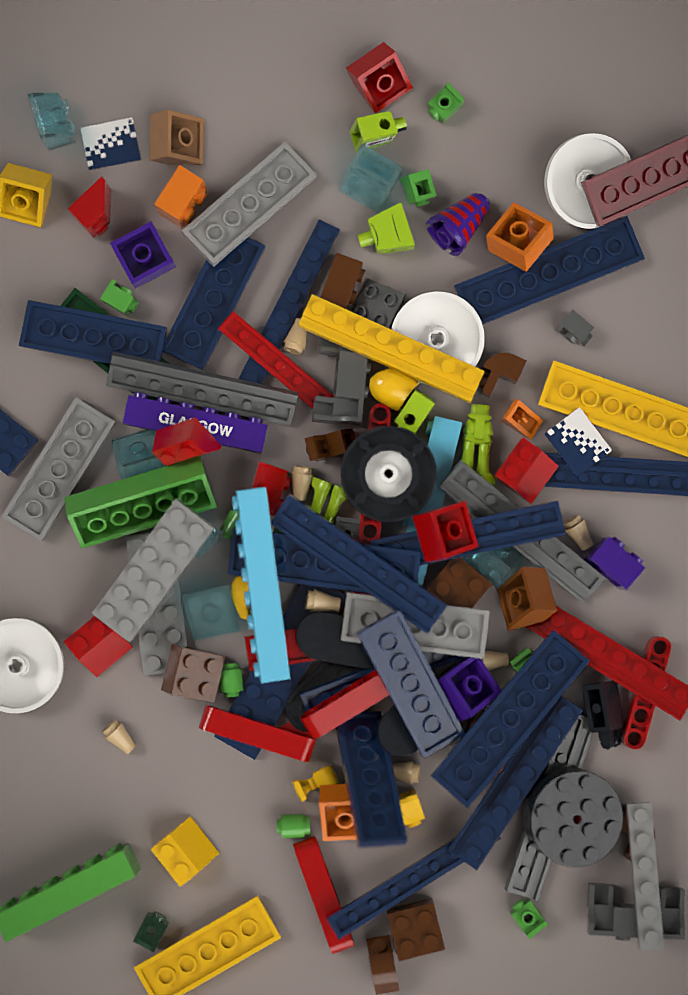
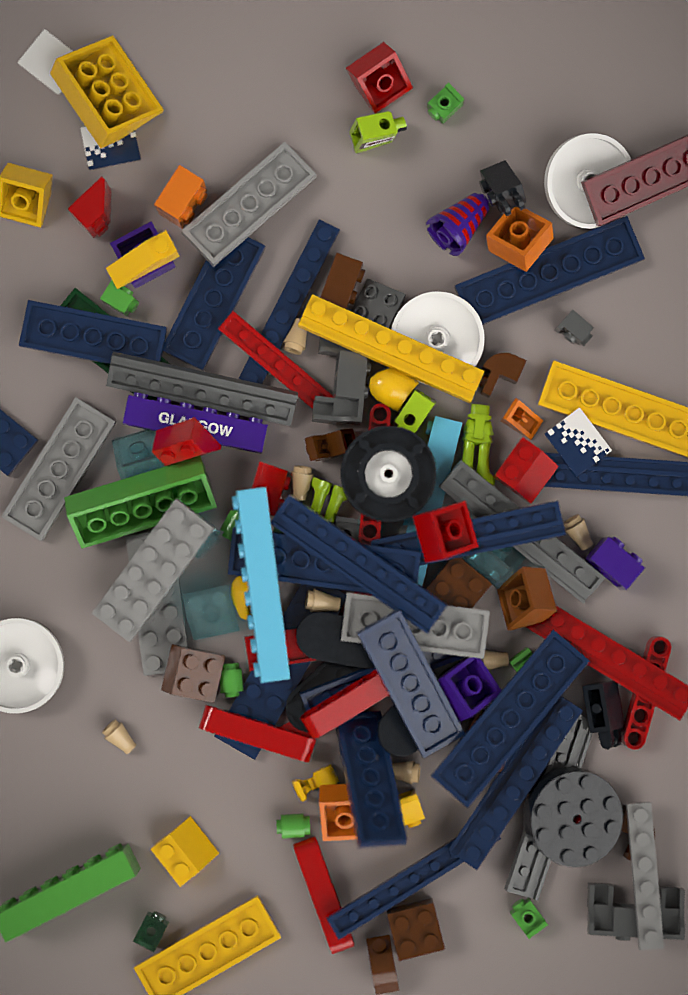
clear light blue slope [28,93,77,150] -> none
red slope [63,616,133,677] -> none
medium nougat slope [149,110,204,165] -> none
clear light blue slope [339,144,403,214] -> none
lime torso [357,203,415,254] -> none
bright green brick [399,169,437,207] -> none
none -> white sticker [18,29,73,95]
none -> yellow slope [50,35,164,148]
none -> yellow slope [106,230,180,289]
none -> black hinge [479,160,526,216]

